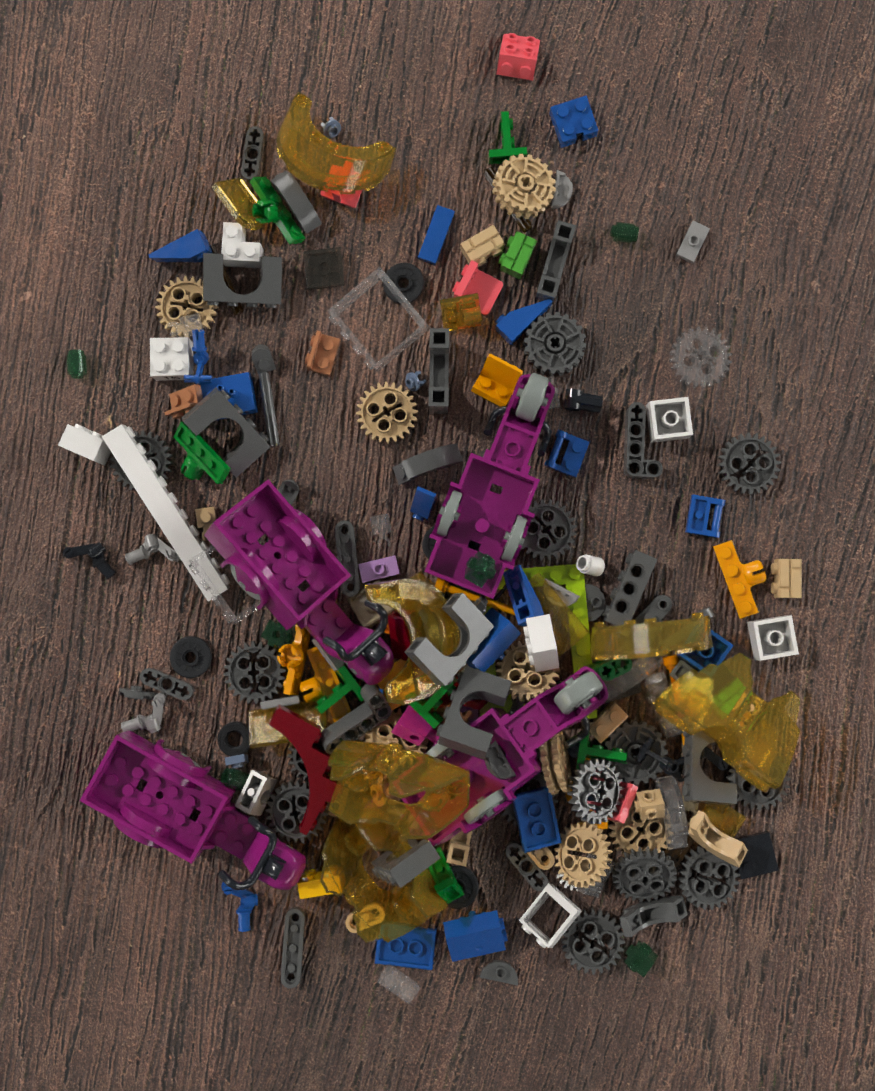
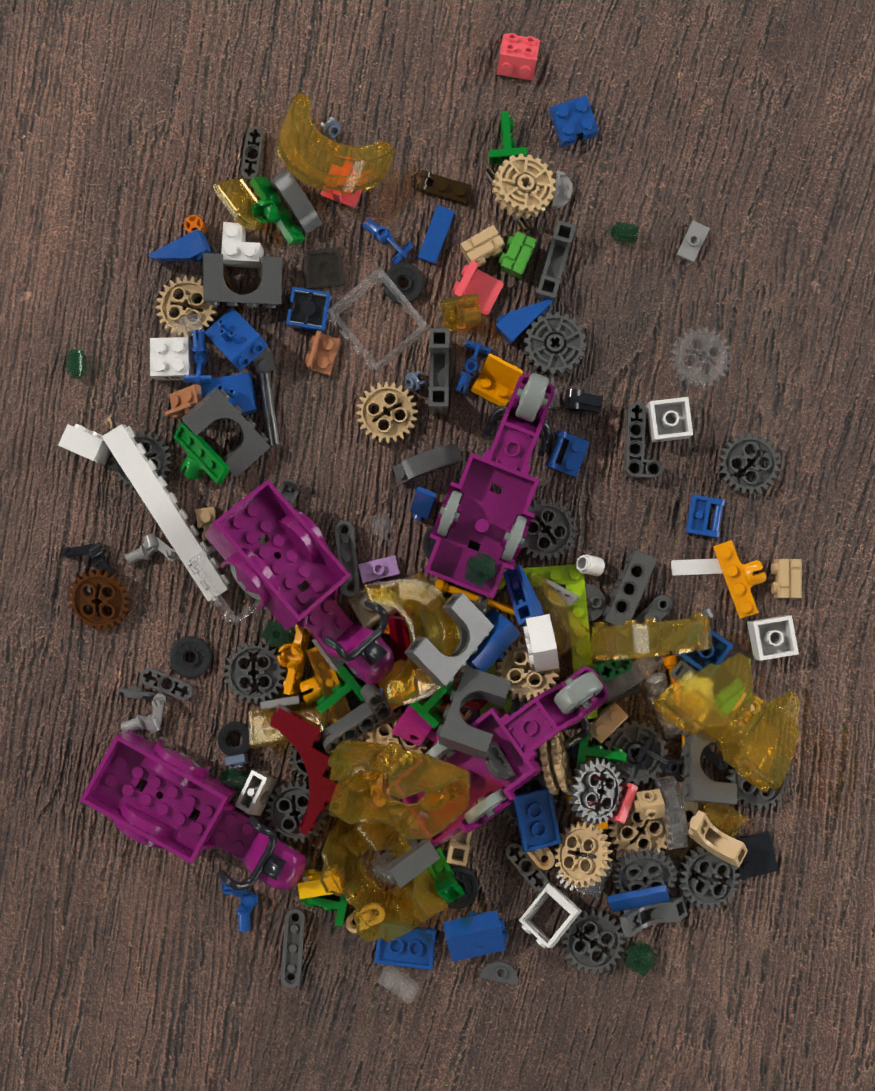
none -> reddish brown gear [67,568,132,631]
none -> orange wheel [184,215,206,234]
none -> blue piece [205,307,268,371]
none -> piece [286,287,331,334]
none -> green bracket [299,882,352,927]
none -> blue pin [362,218,414,265]
none -> dark brown plate [416,170,472,205]
none -> blue pin [456,339,491,394]
none -> blue tile [607,885,670,912]
none -> white sticker [671,559,723,575]

